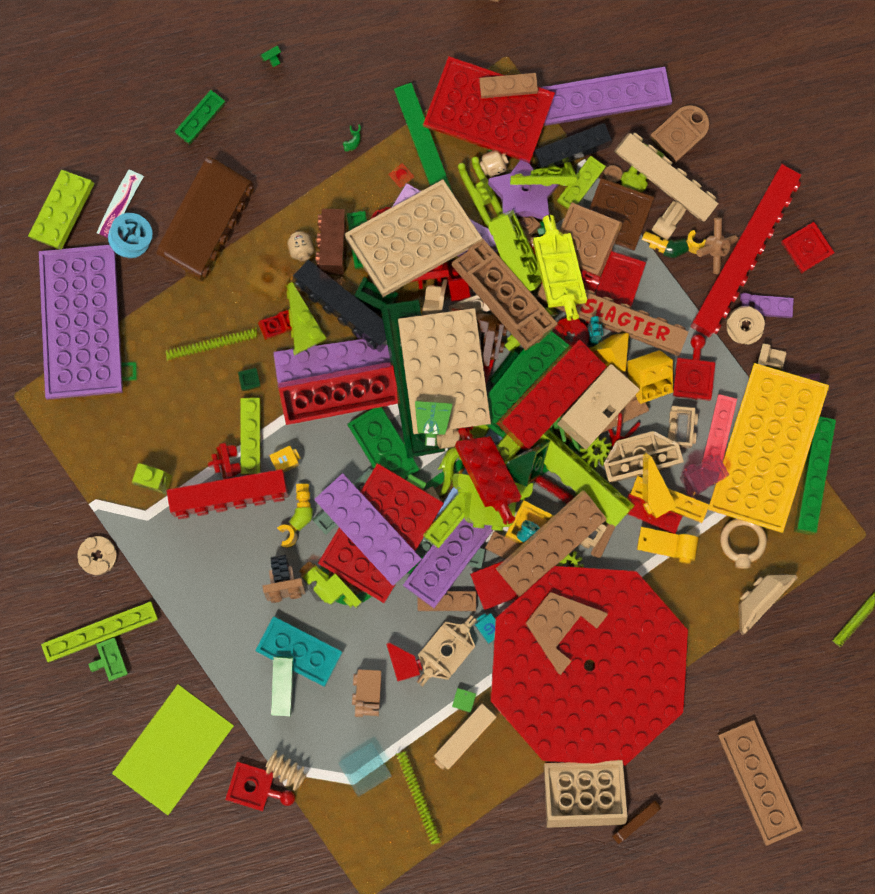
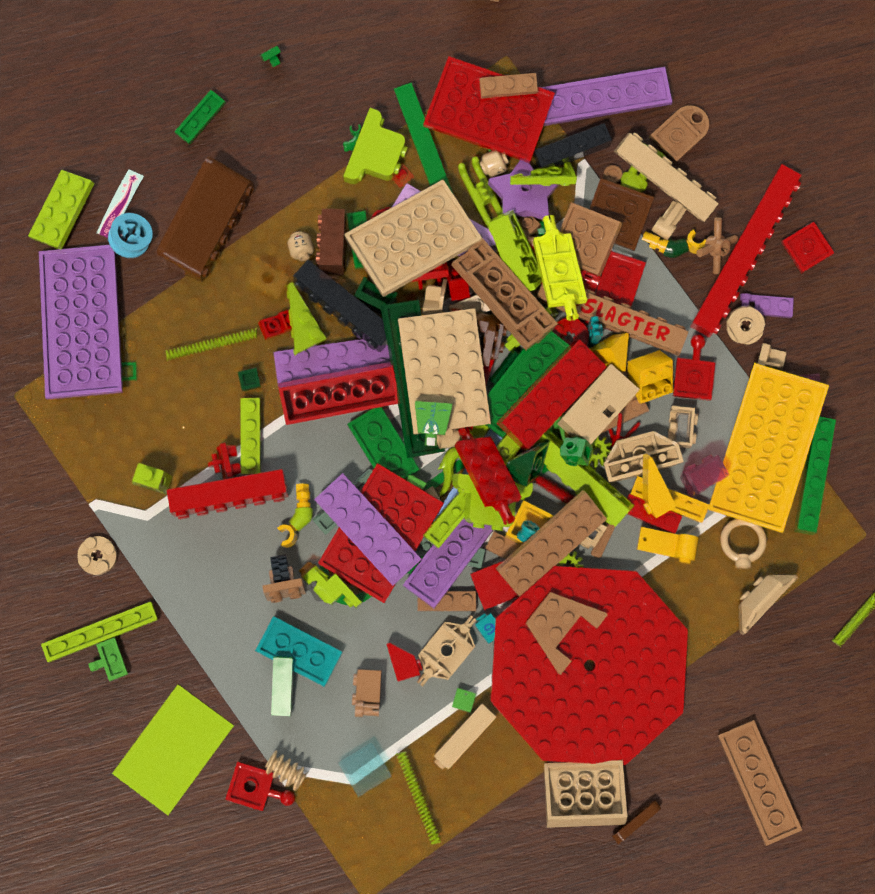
yellow brick [269,446,301,473] -> none
lime plate [557,156,606,209] -> none
coral plate [700,394,737,474] -> none
none -> lime brick [343,108,408,184]
none -> green brick [560,437,593,466]

